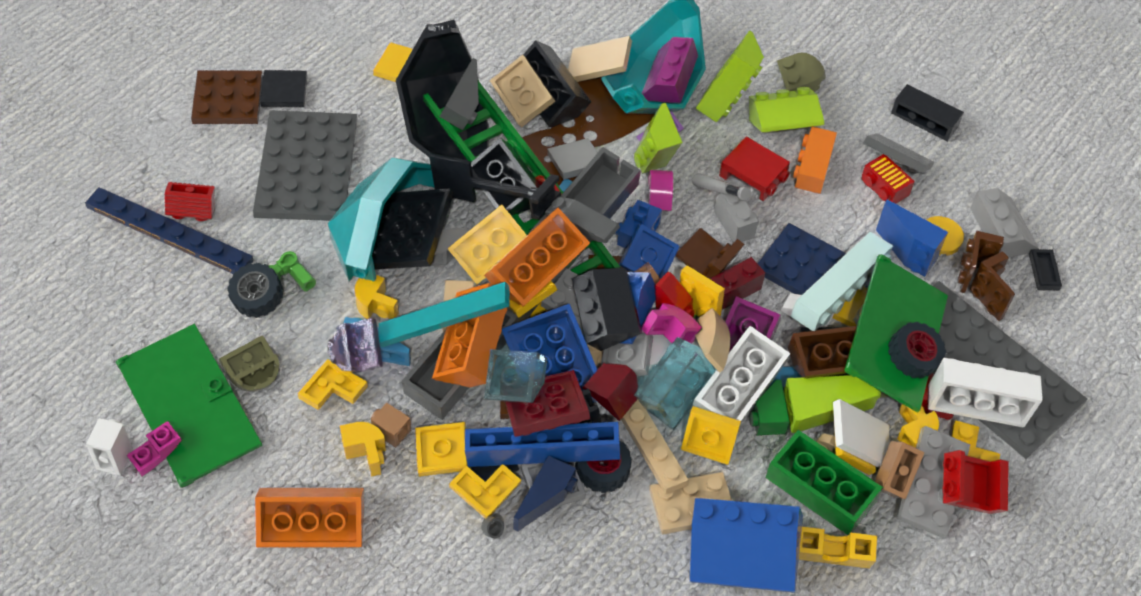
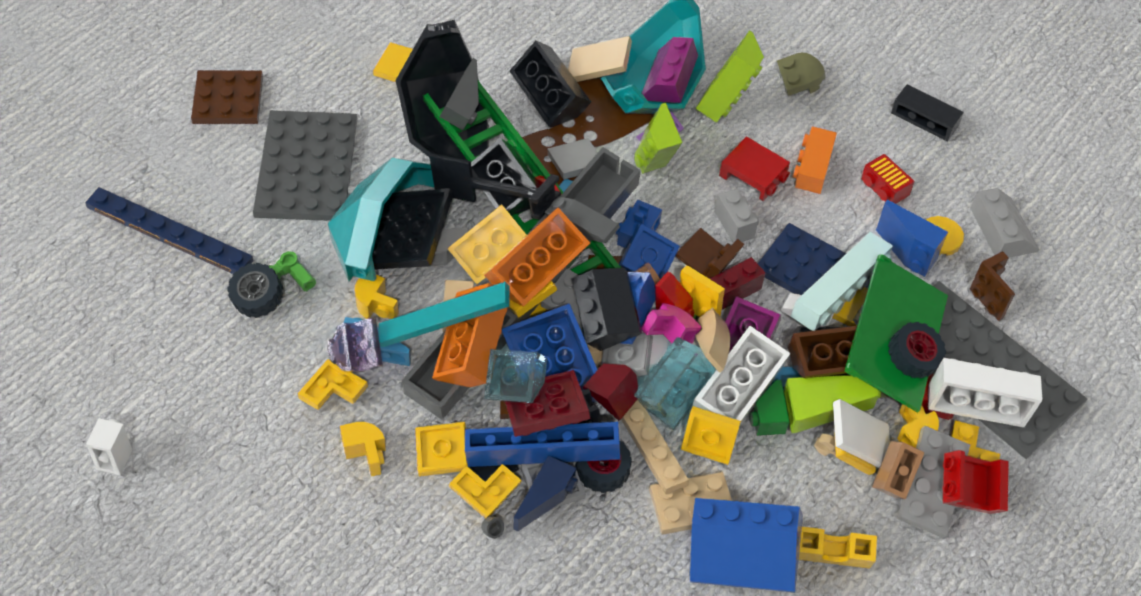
green door [116,323,263,488] -> none
dark pink slope [127,421,181,477] -> none
red brick [164,182,215,221] -> none
olive slope [219,335,279,392] -> none
orange slope [255,488,364,547] -> none
black tile [260,70,307,107] -> none
medium nougat brick [371,403,411,448] -> none
tan plate [490,55,555,127] -> none
dark pink brick [648,170,673,211] -> none
light grey piece [692,173,751,201] -> none
lime slope [749,87,824,133] -> none
green brick [765,430,883,535] -> none
dark grey tile [864,133,934,173] -> none
reddish brown bracket [958,230,1004,293] -> none
black tile [1029,249,1062,291] -> none

